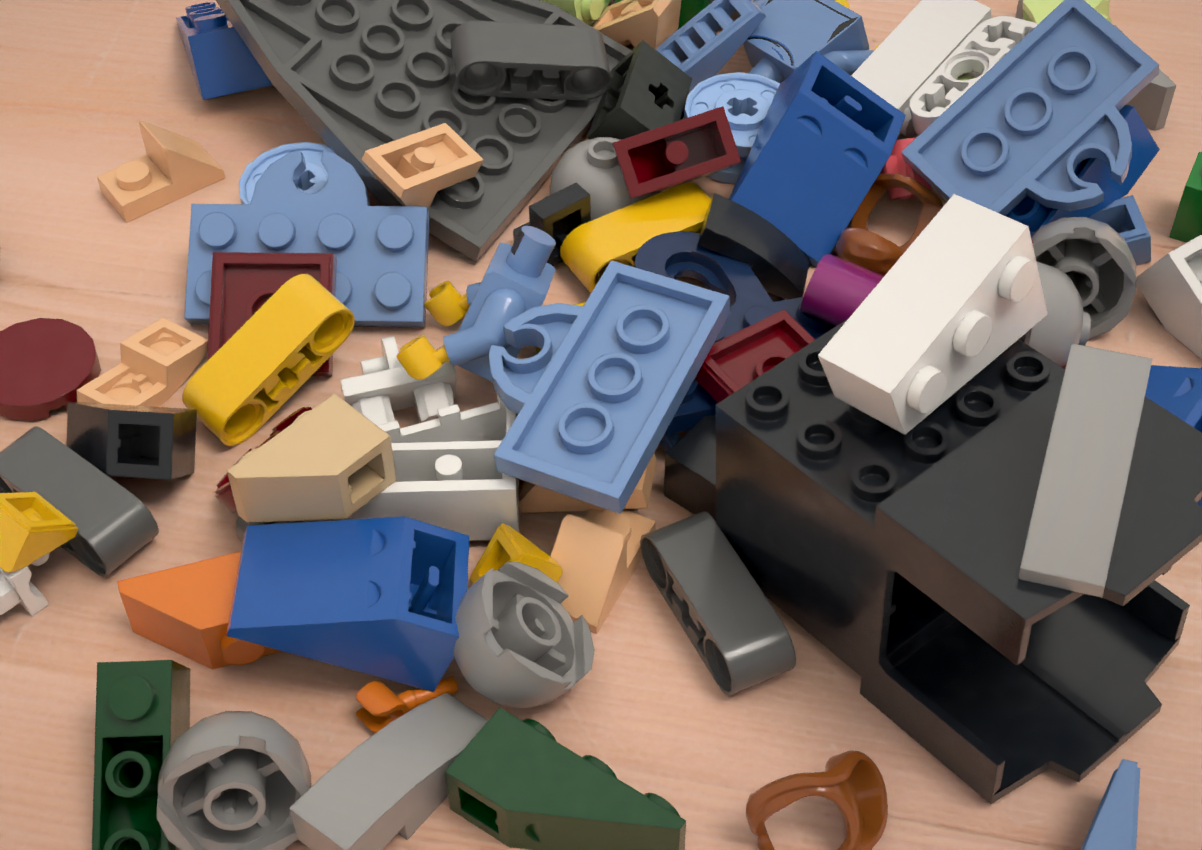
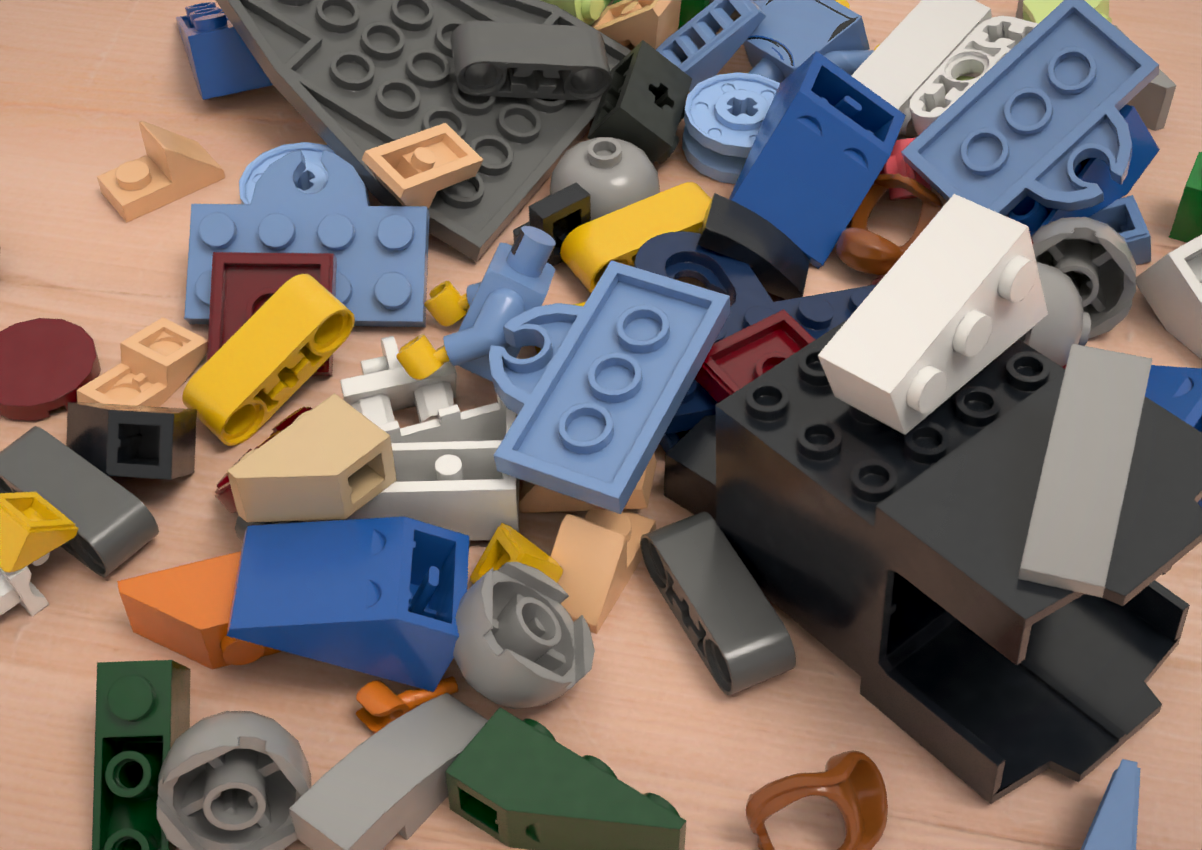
dark red slope [612,106,741,199] -> none
magenta panel [800,254,884,326] -> none

